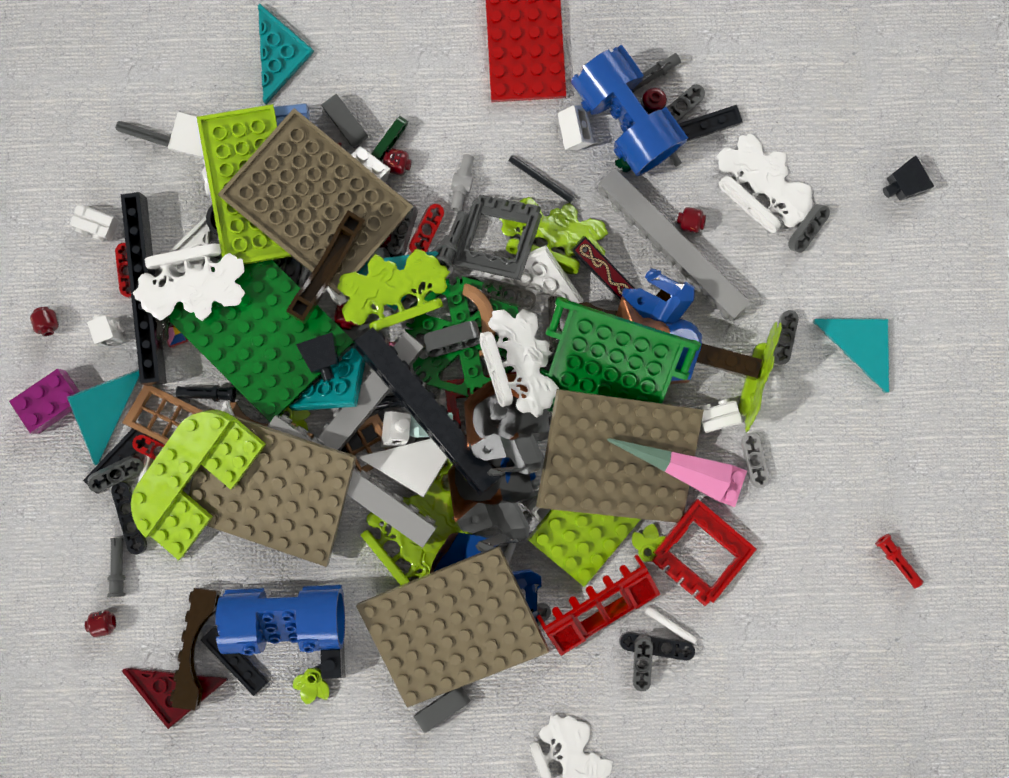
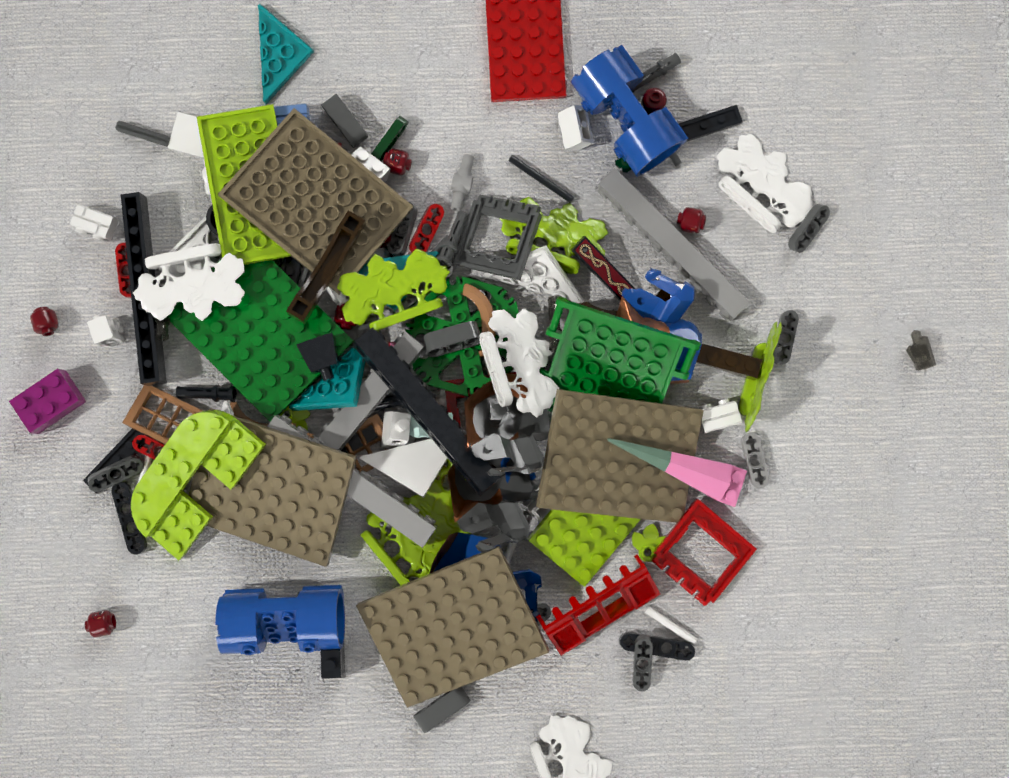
teal tile [67,370,139,465] -> none
dark grey pin [107,538,126,597] -> none
dark red tile [122,668,228,729] -> none
tile [163,326,189,348] -> none
dark brown arch [170,588,221,711] -> none
black tile [201,626,269,696] -> none
lime plate [293,667,330,704] -> none
clear smoke beam [482,279,536,310] -> none
dark grey beam [667,84,705,122] -> none
teal tile [813,319,889,393] -> none
red pin [875,534,924,589] -> none
black torso [883,156,934,201] -> none
none -> clear smoke rock [906,330,936,370]

